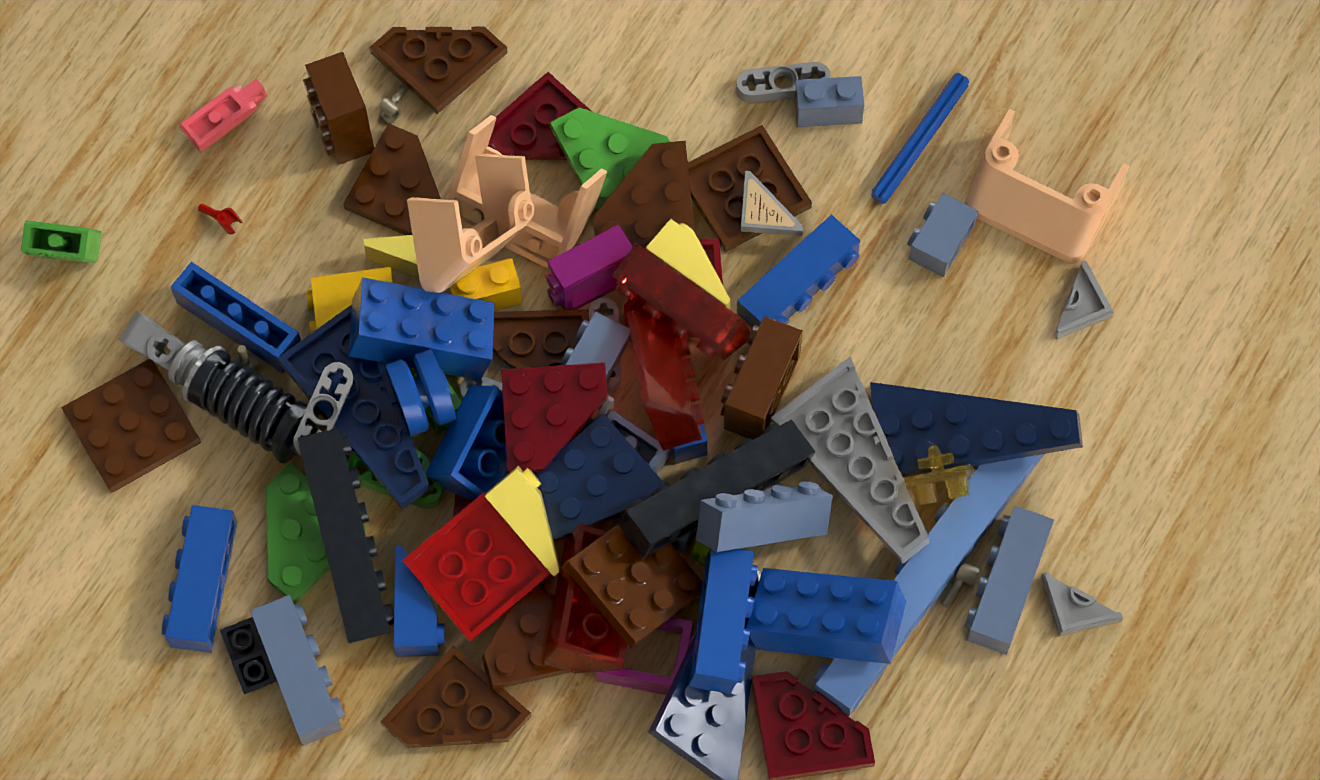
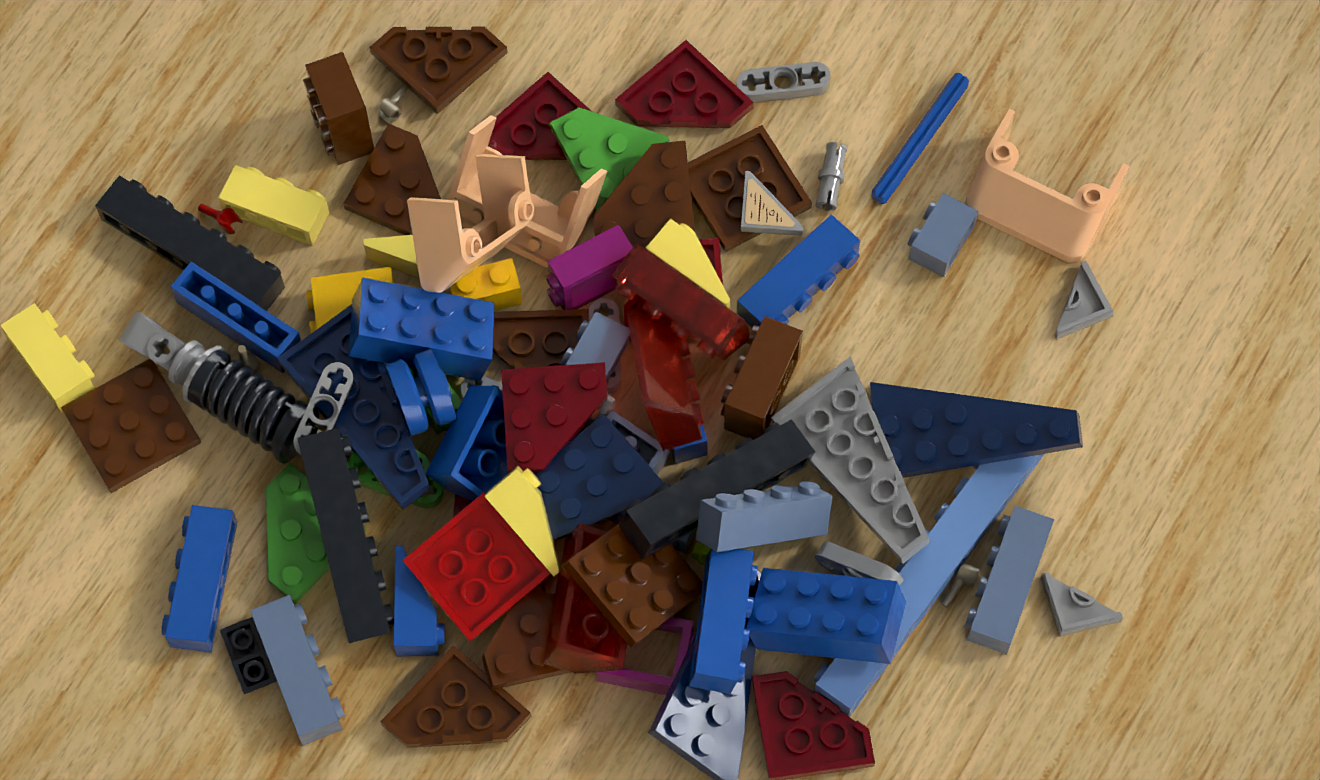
bright green brick [21,220,102,264] -> none
coral hinge [179,79,267,153] -> none
sand blue brick [794,76,864,127] -> none
clear yellow hips [904,445,974,505] -> none
none -> light yellow brick [0,303,95,413]
none -> black brick [95,175,285,311]
none -> light yellow brick [218,165,329,246]
none -> dark red plate [615,40,754,128]
none -> light grey pin [815,142,847,211]
none -> light grey beam [815,541,903,586]

